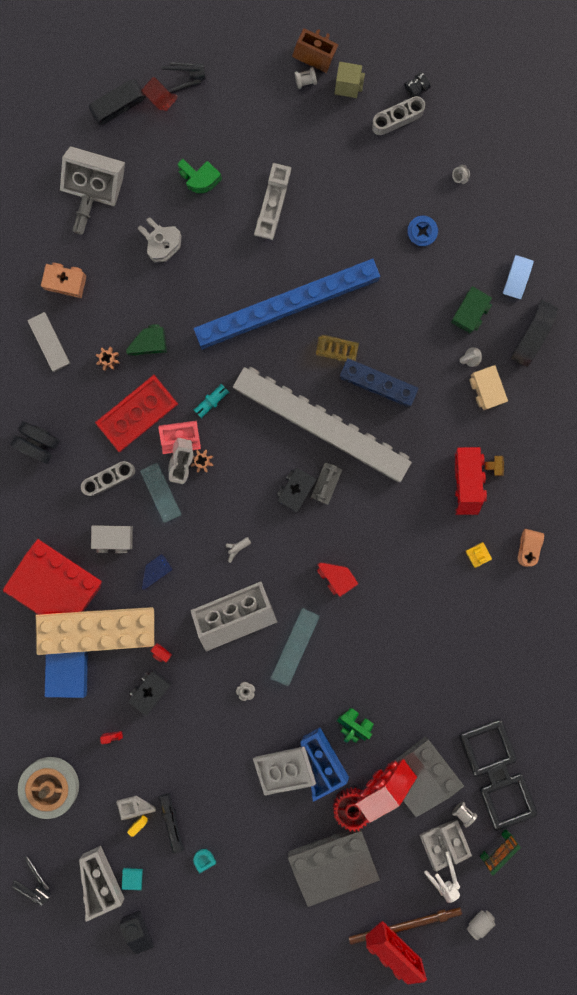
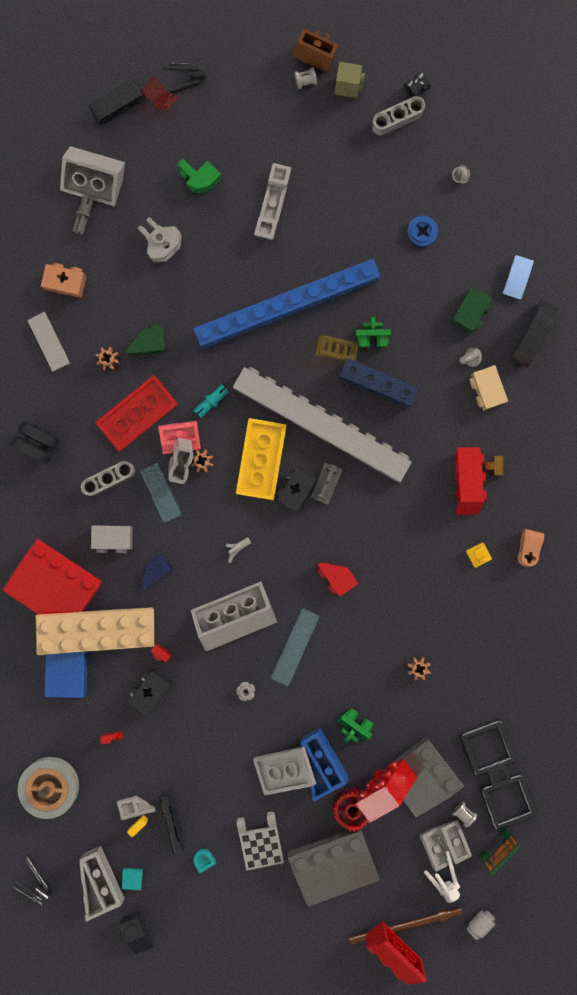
none -> yellow plate [236,418,287,500]
none -> light grey flag [237,812,284,871]
none -> green hips [355,317,391,348]
none -> nougat gear [407,657,431,680]

